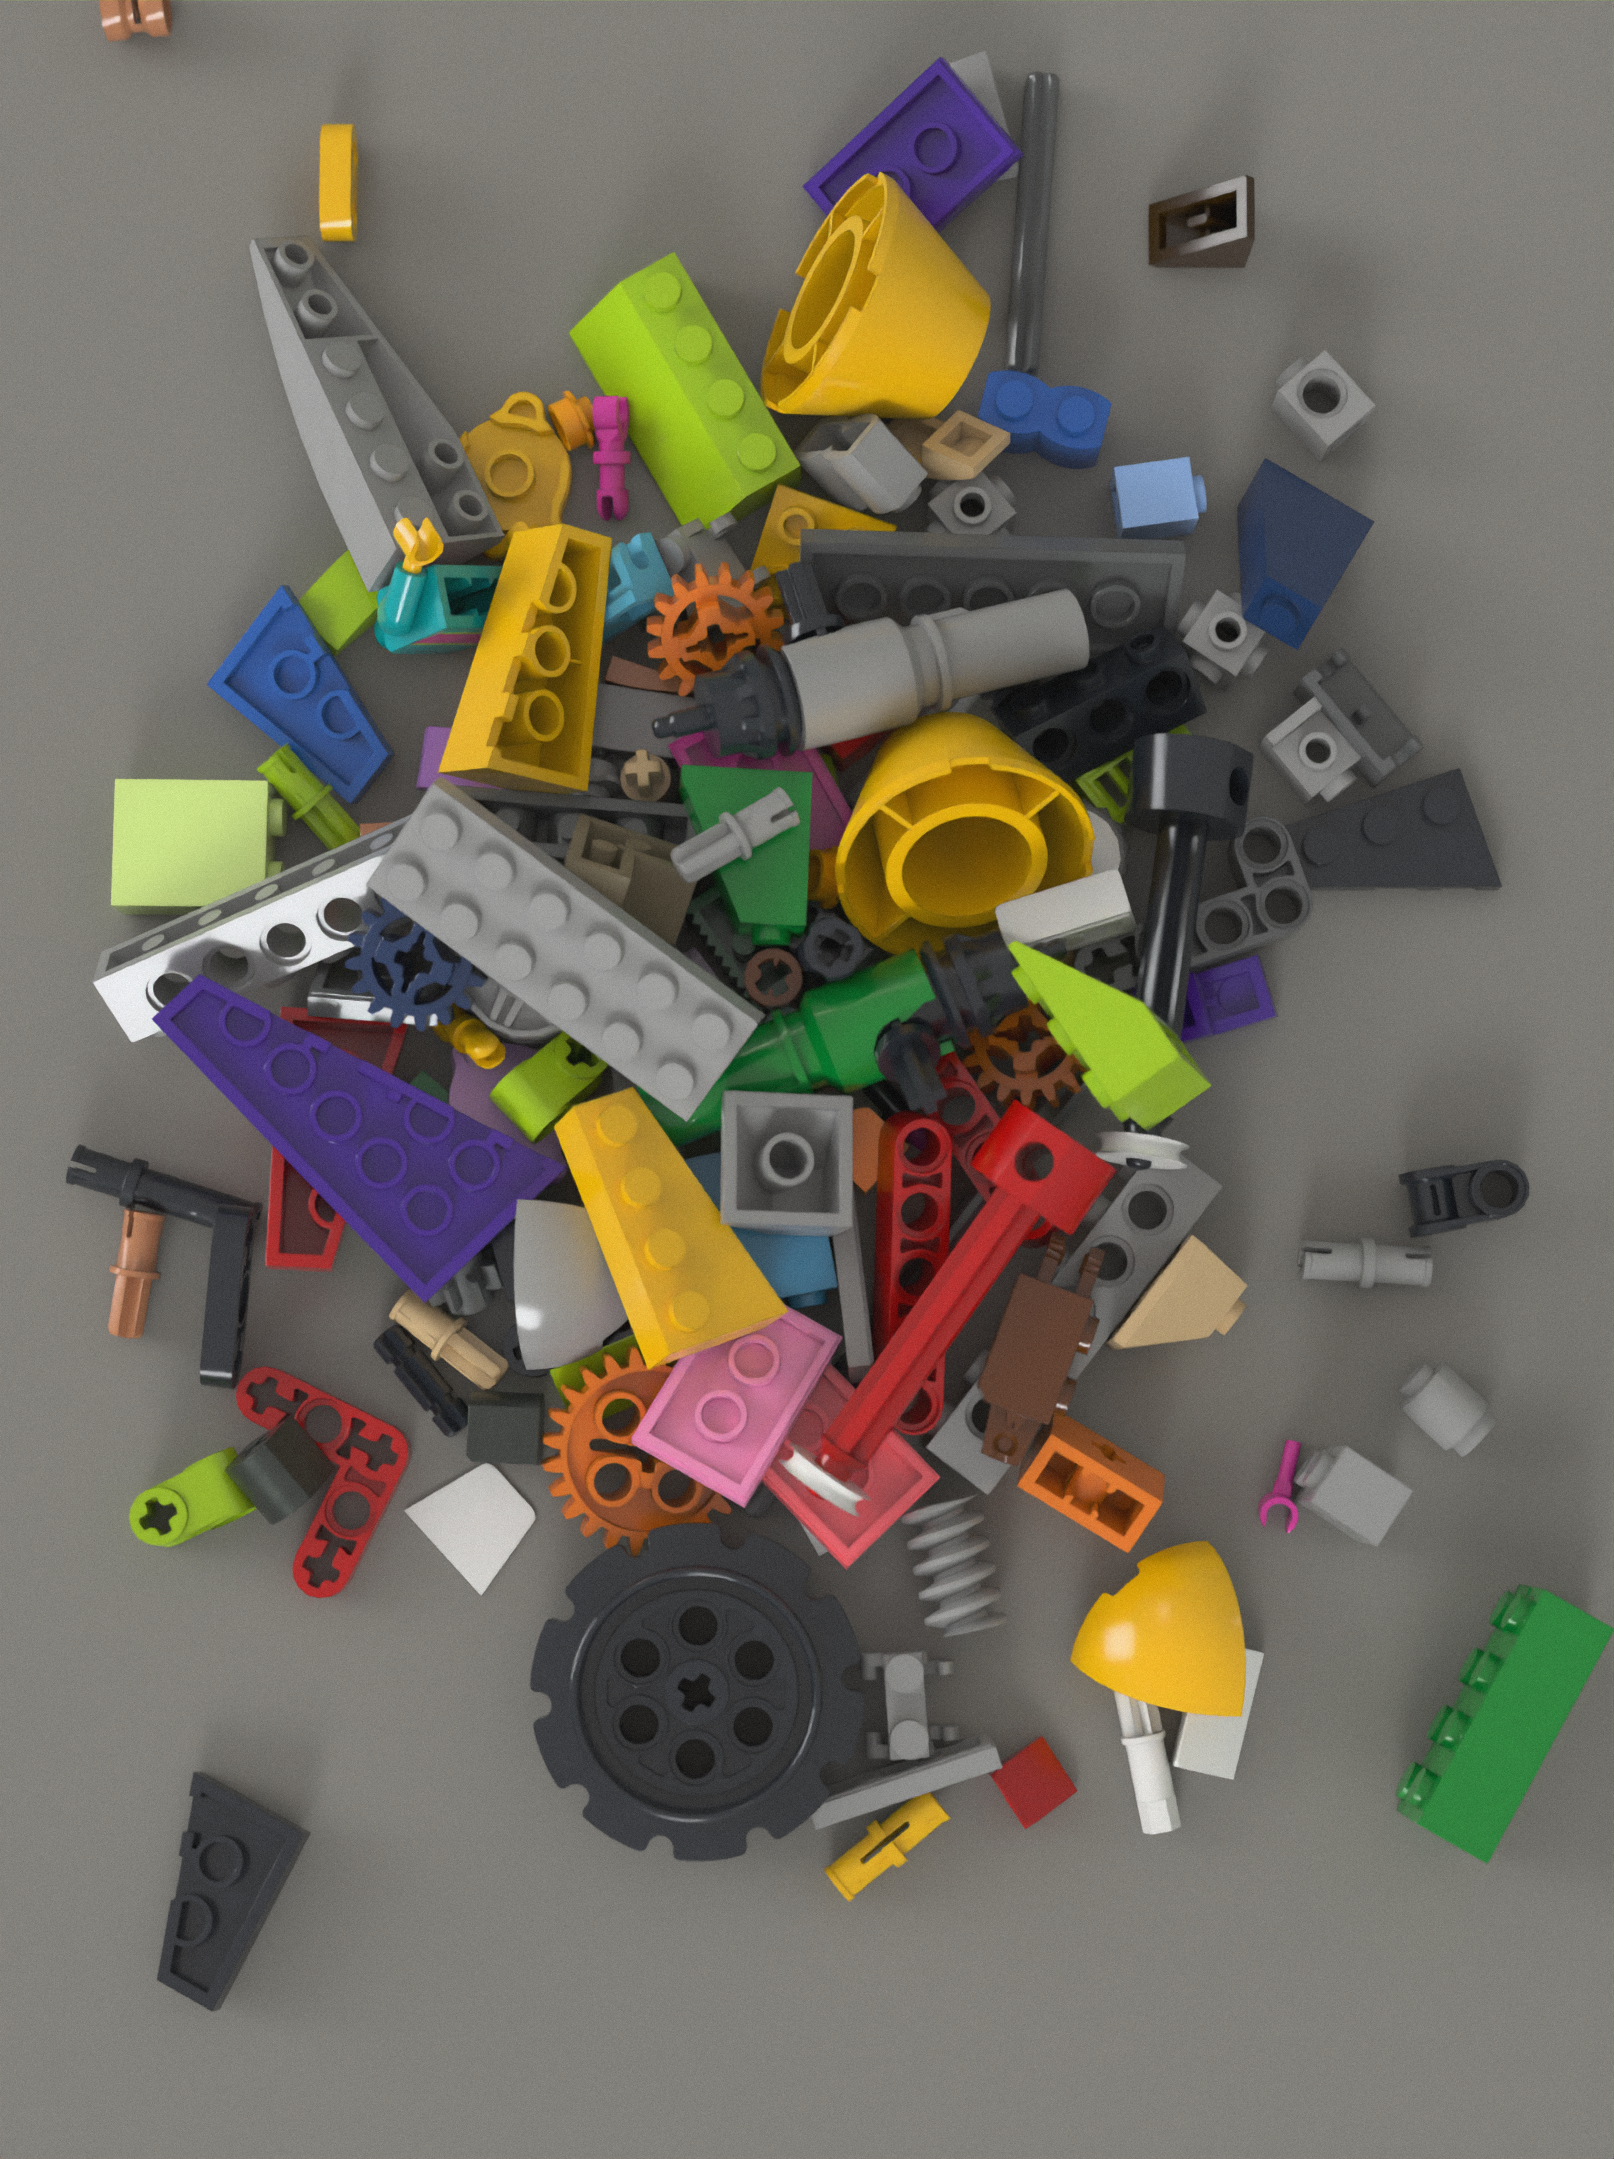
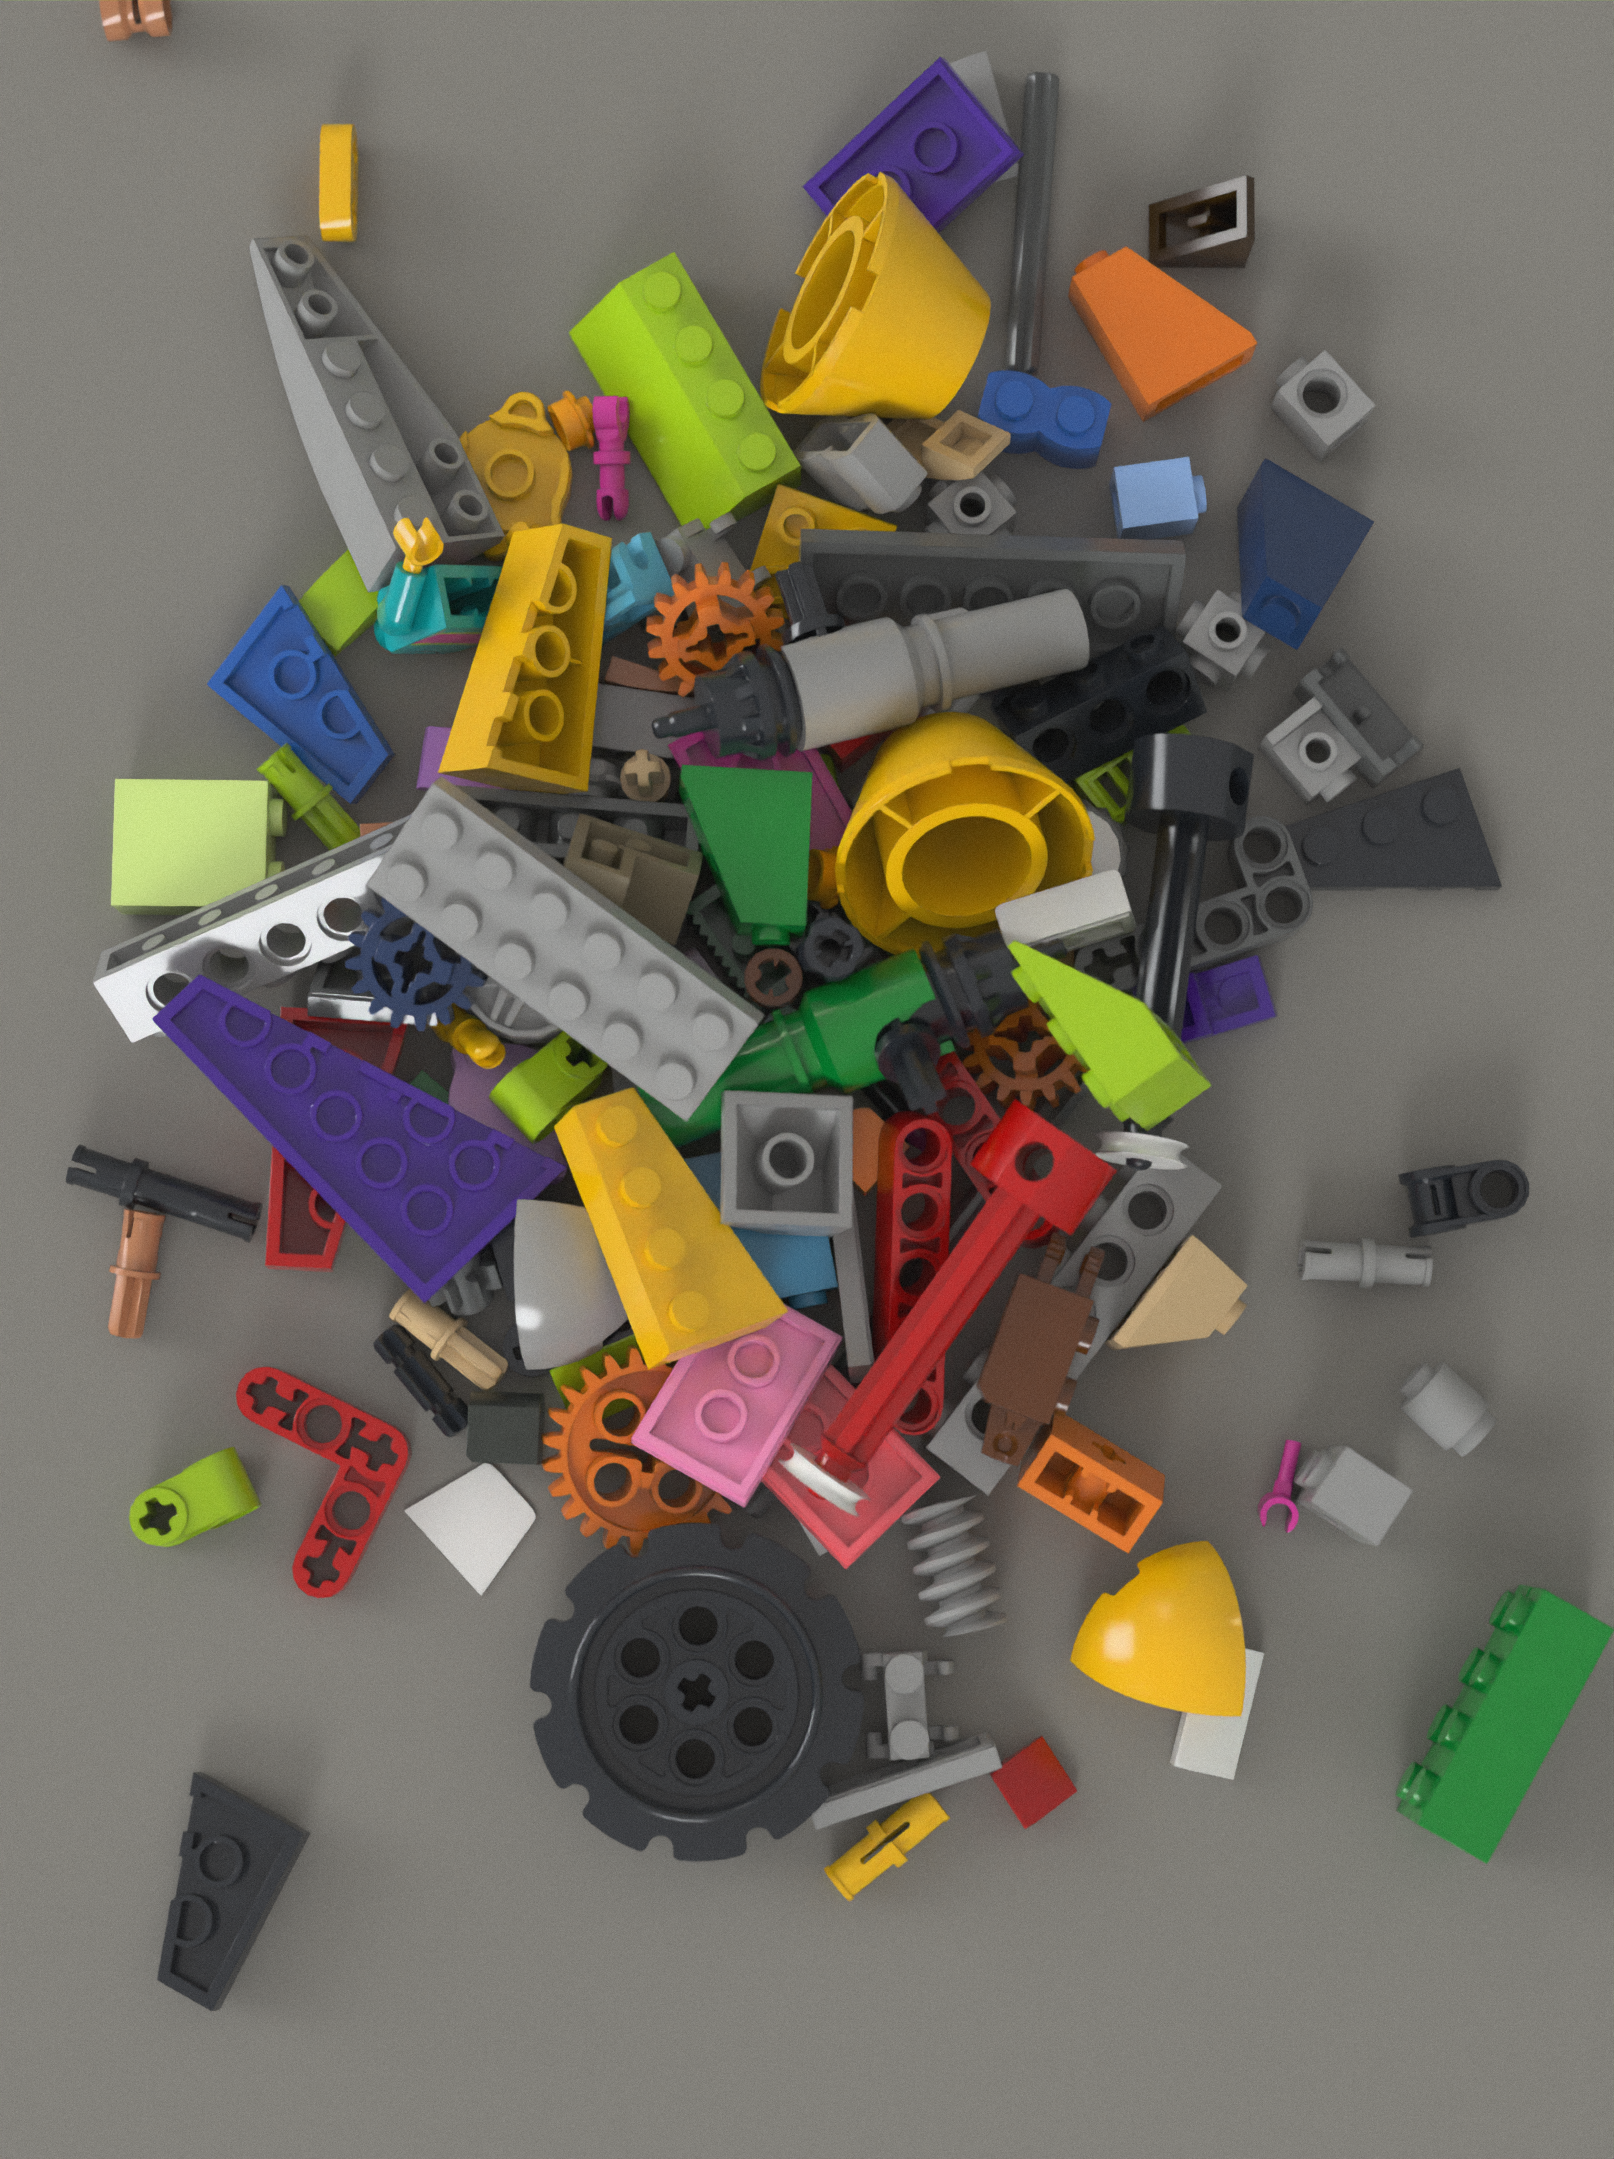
black beam [200,1204,256,1389] -> none
pearl dark grey piece [225,1418,336,1525] -> none
light grey axle [671,787,800,883] -> none
white piece [1114,1691,1181,1835] -> none
none -> orange slope [1068,246,1257,422]

